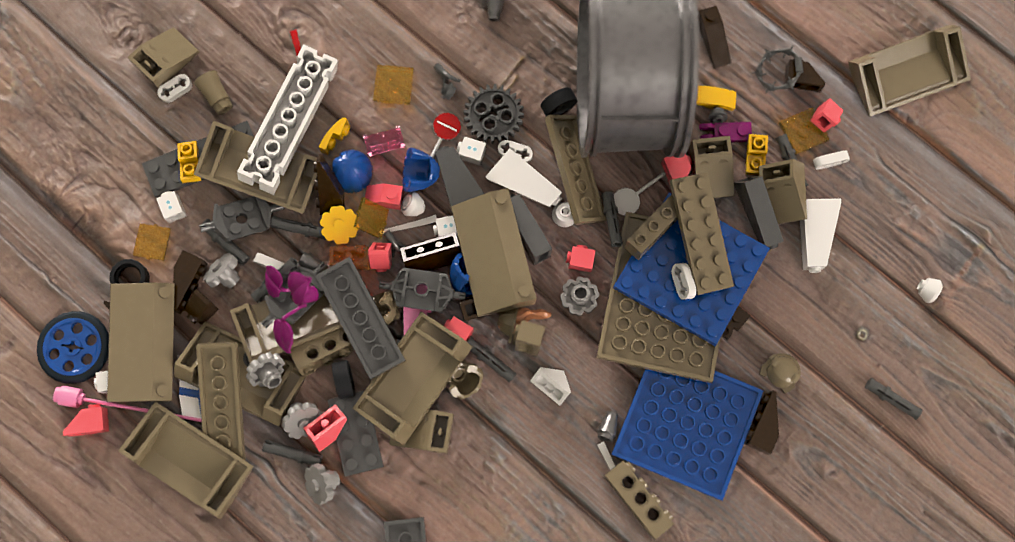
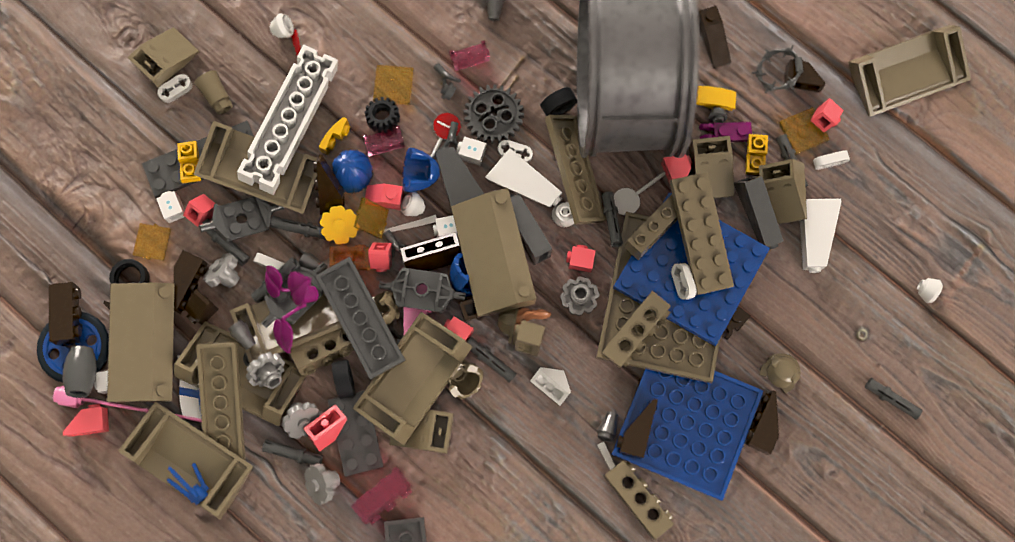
none -> dark brown brick [49,282,82,345]
none -> dark grey piece [62,346,97,398]
none -> blue plant [167,463,209,506]
none -> coral brick [183,194,216,227]
none -> flat silver cone [228,320,256,350]
none -> white cone [270,13,294,38]
none -> clear pink wedge [351,467,414,525]
none -> black tyre [365,97,400,134]
none -> dark grey bar [442,122,458,148]
none -> clear pink hinge [449,40,490,71]
none -> dark tan brick [602,291,671,368]
none -> dark brown slope [616,399,658,459]

